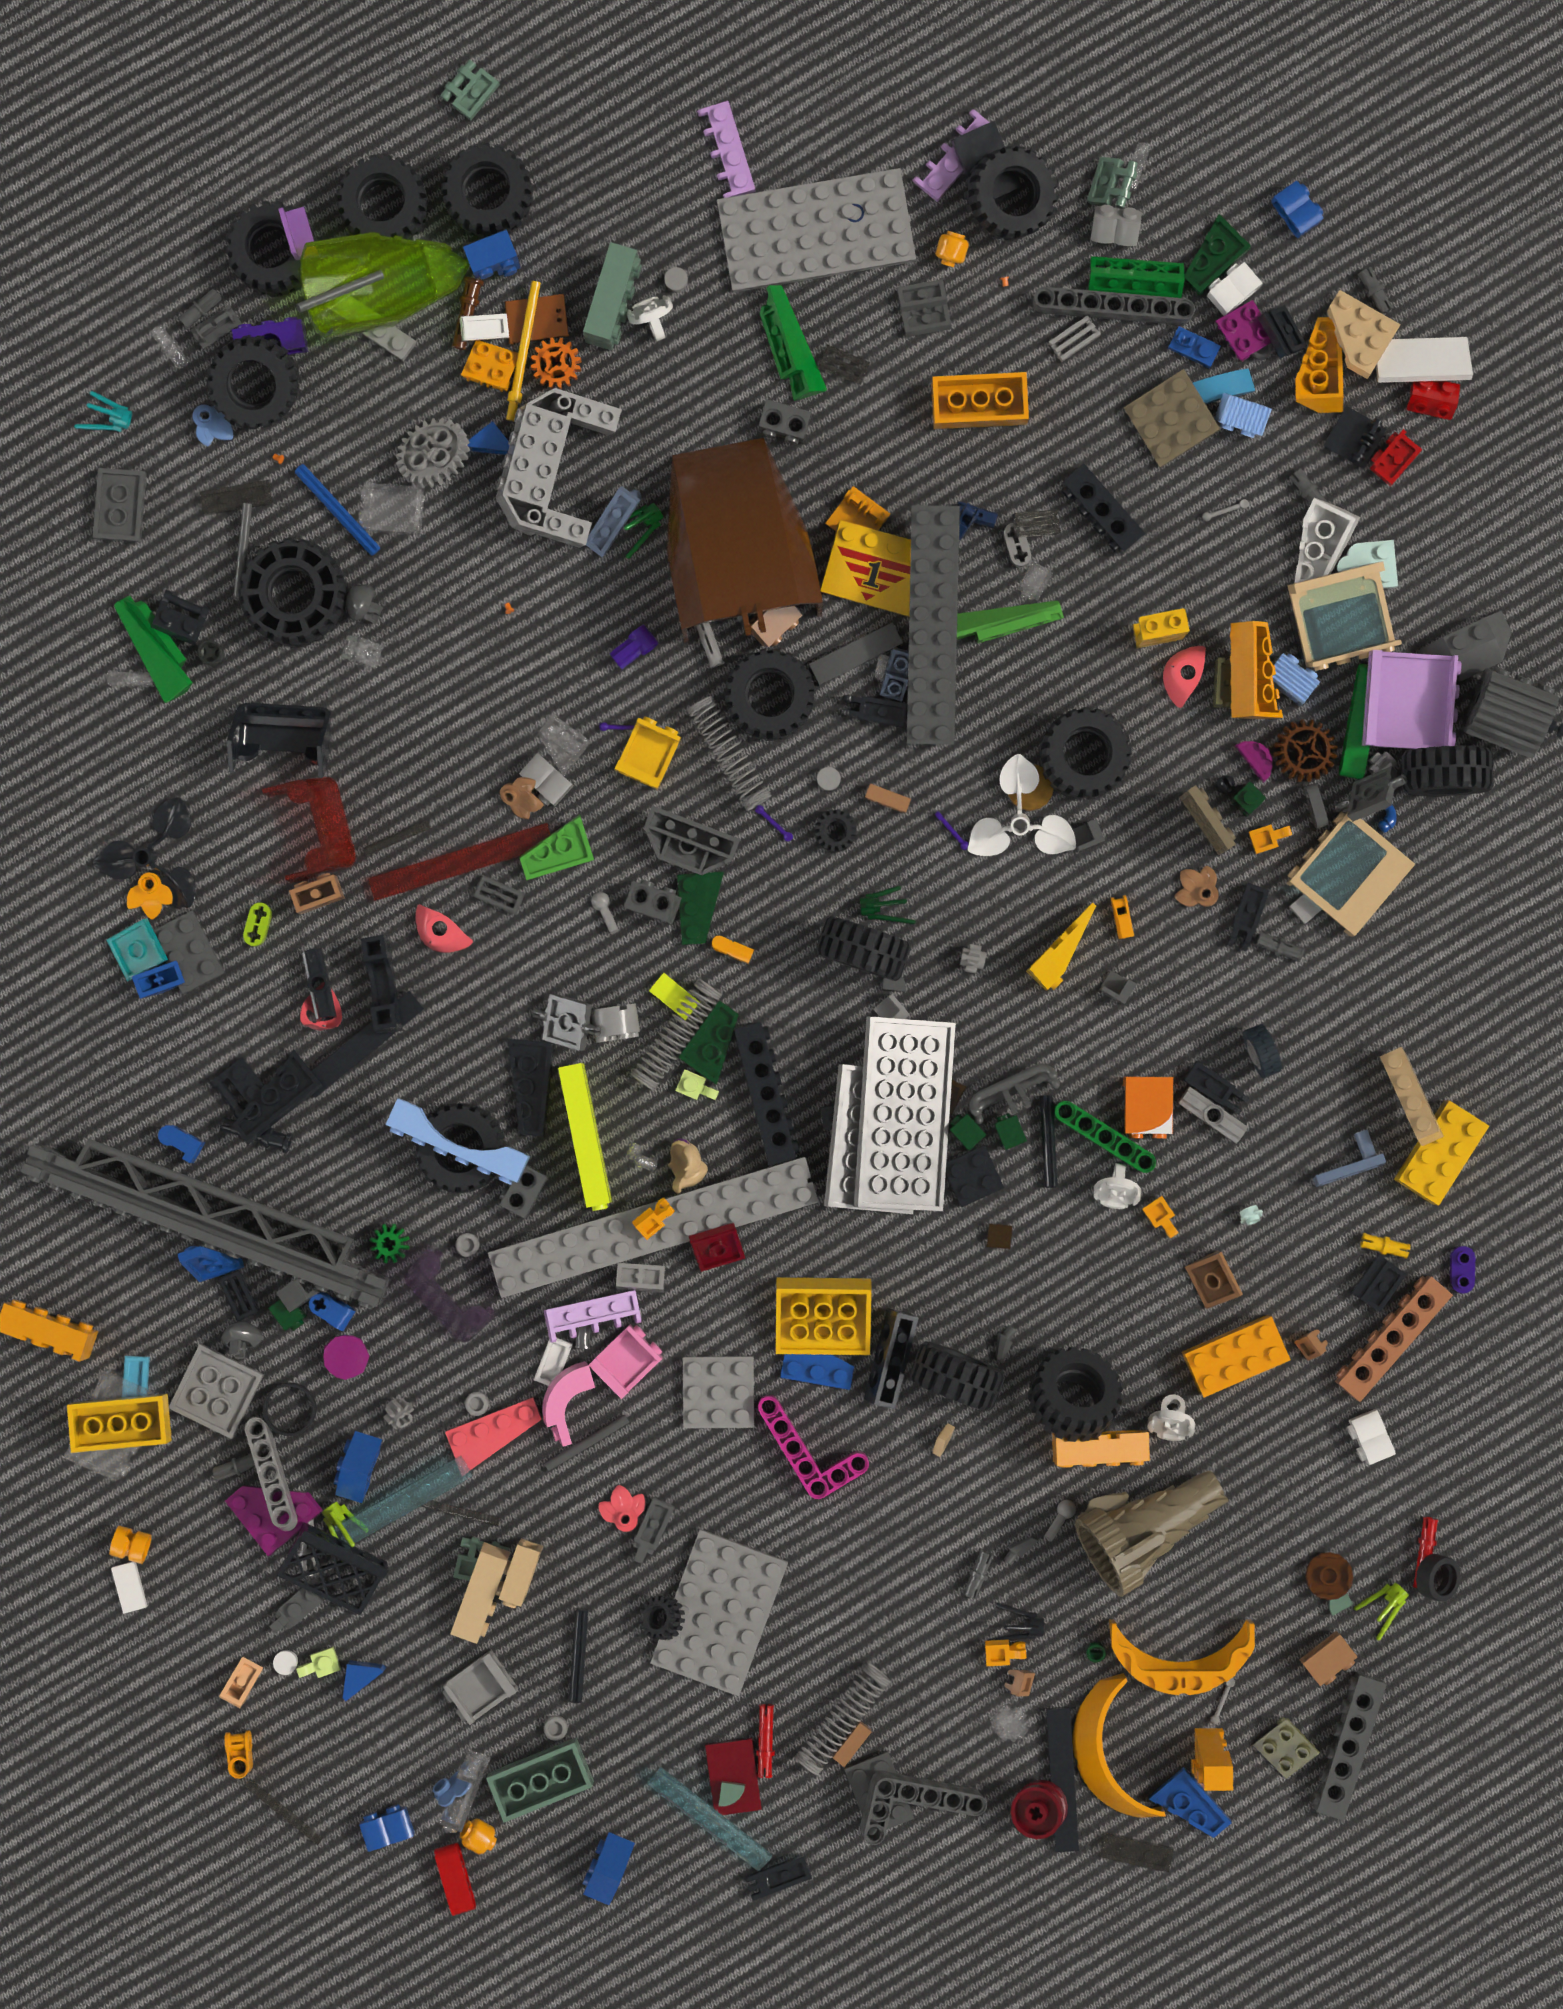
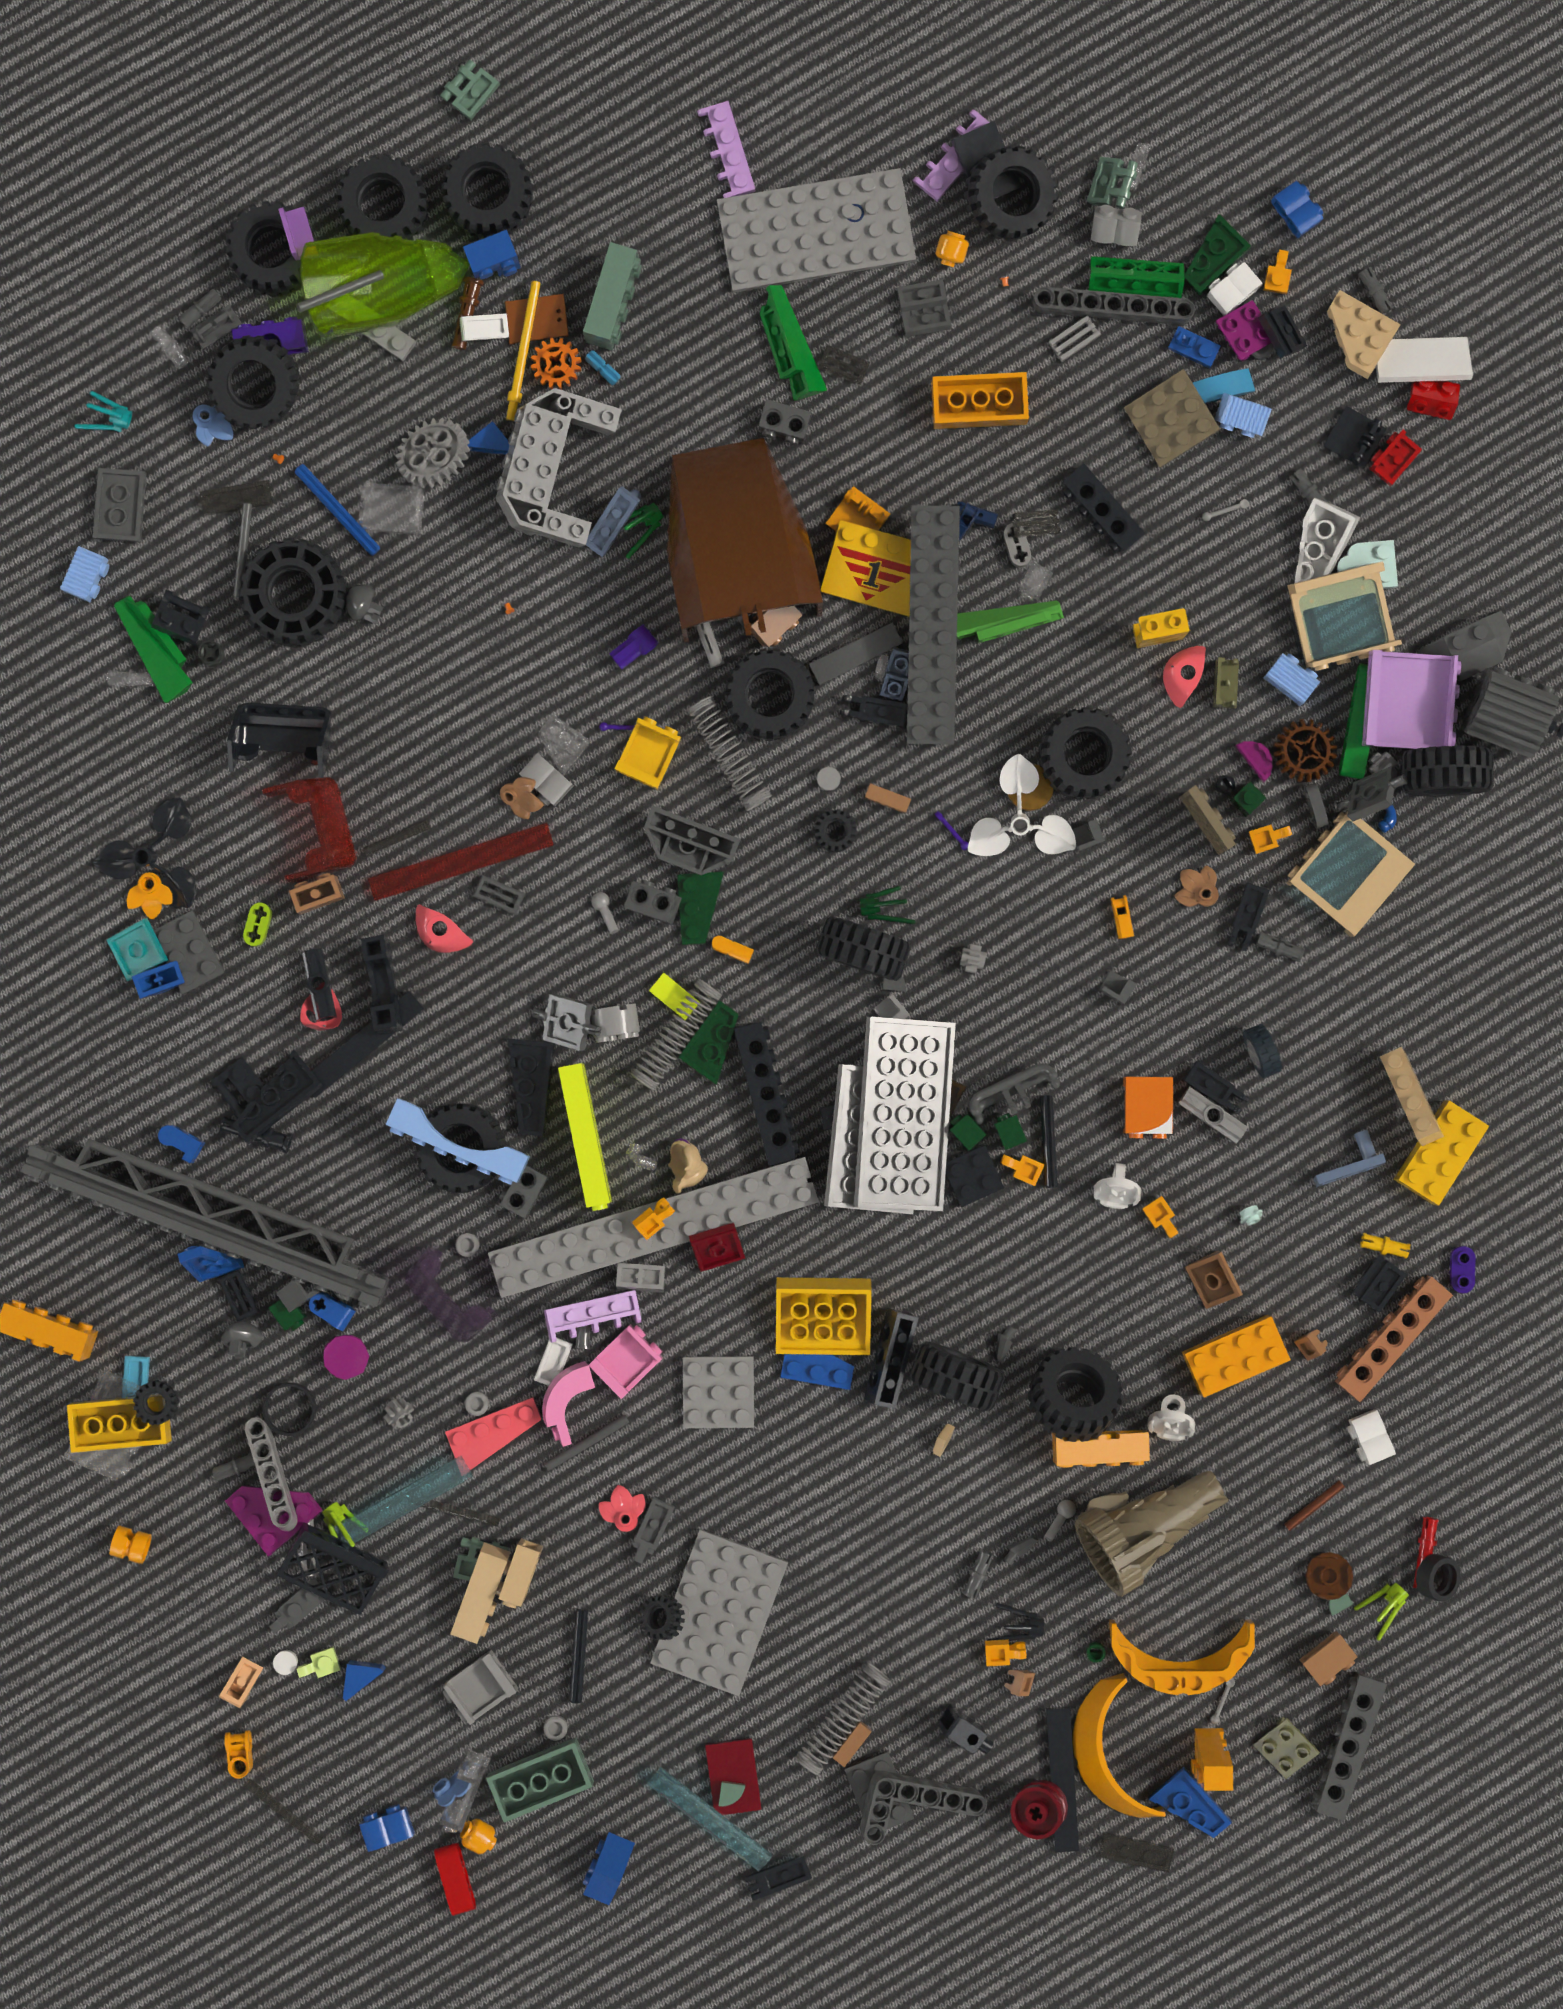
white tile [111,1562,148,1614] -> none
light grey plate [169,1344,264,1439] -> none
blue brick [333,1431,382,1503] -> none
clear brick [341,635,383,668] -> none
green gear [370,1224,410,1263] -> none
light orange hinge [461,340,518,392] -> none
bright green wing [519,815,594,880] -> none
white tile [627,295,673,341] -> none
light grey tile [664,267,688,292] -> none
yellowish green plate [675,1069,719,1100] -> none
dark purple hinge [755,805,793,842] -> none
red pin [756,1704,775,1778] -> none
dark pink beam [758,1395,869,1499] -> none
dark brown tile [986,1223,1013,1249] -> none
clear brick [990,1702,1028,1743] -> none
yellow wedge [1026,903,1096,990] -> none
green beam [1053,1101,1156,1173] -> none
light orange wedge [1230,621,1283,719] -> none
light grey tile [1289,894,1322,924] -> none
light orange wedge [1295,317,1344,413] -> none
none -> light blue brick [60,546,109,603]
none -> black tyre [133,1380,180,1425]
none -> dark azure piece [585,350,620,385]
none -> black torso [937,1704,993,1754]
none -> light orange plate [1000,1154,1044,1186]
none -> light orange plate [1263,250,1292,295]
none -> copper bar [1284,1480,1345,1531]

